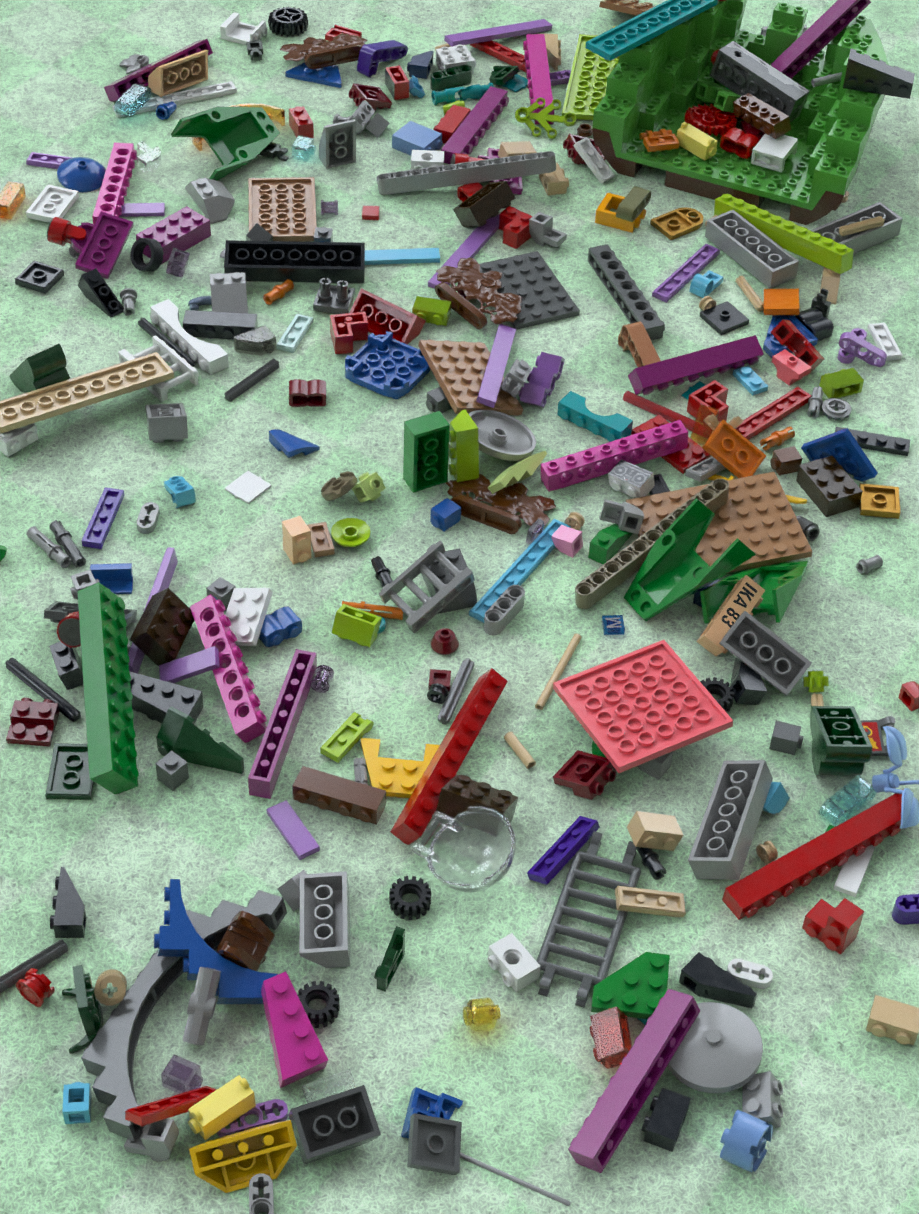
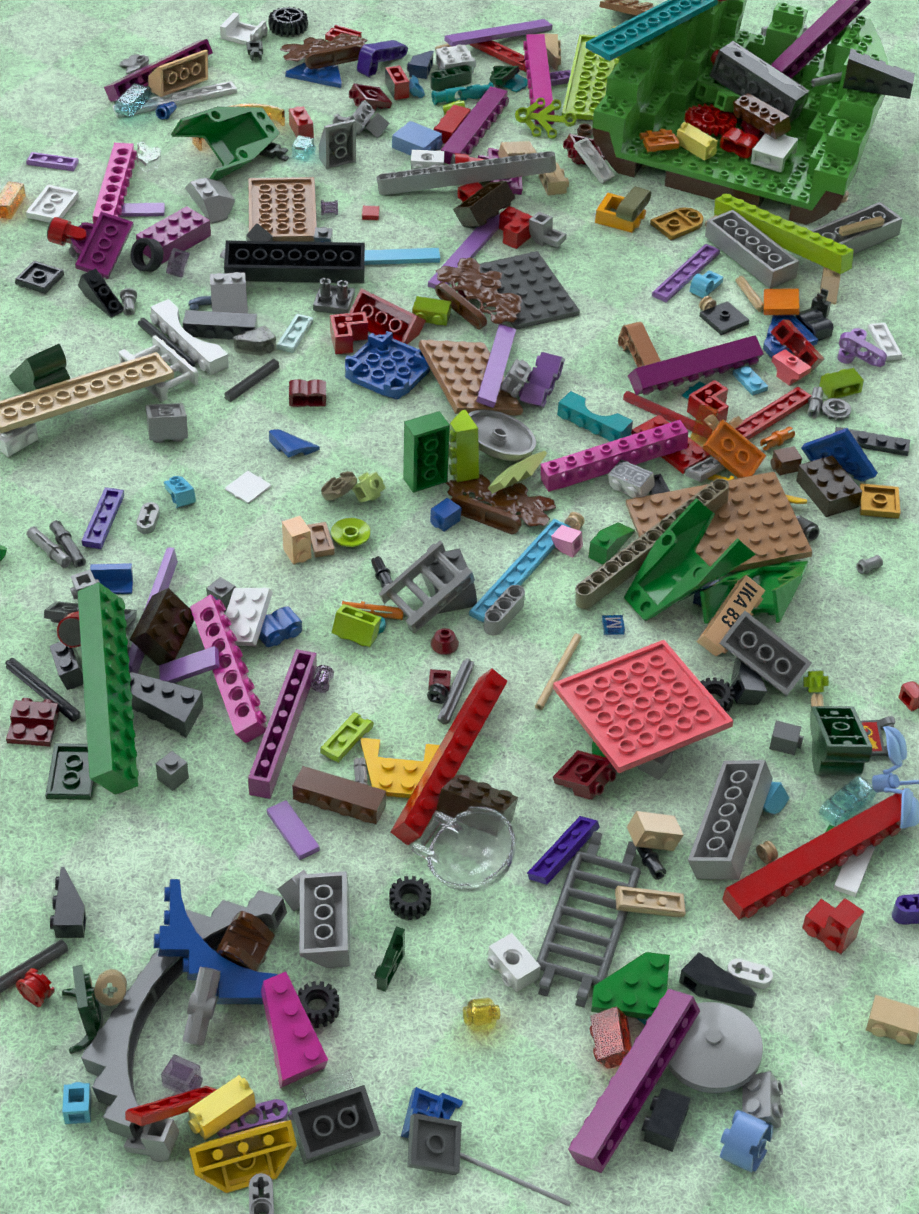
blue dish [57,157,106,193] -> none
dark green wedge [156,706,244,774] -> none
orange pin [263,279,294,305] -> none
dark grey brick [426,387,452,414] -> none
tan piece [504,732,536,769] -> none
tile [526,518,544,544] -> none
dark grey brick [588,244,665,340] -> none
light grey brick [599,499,644,534] -> none

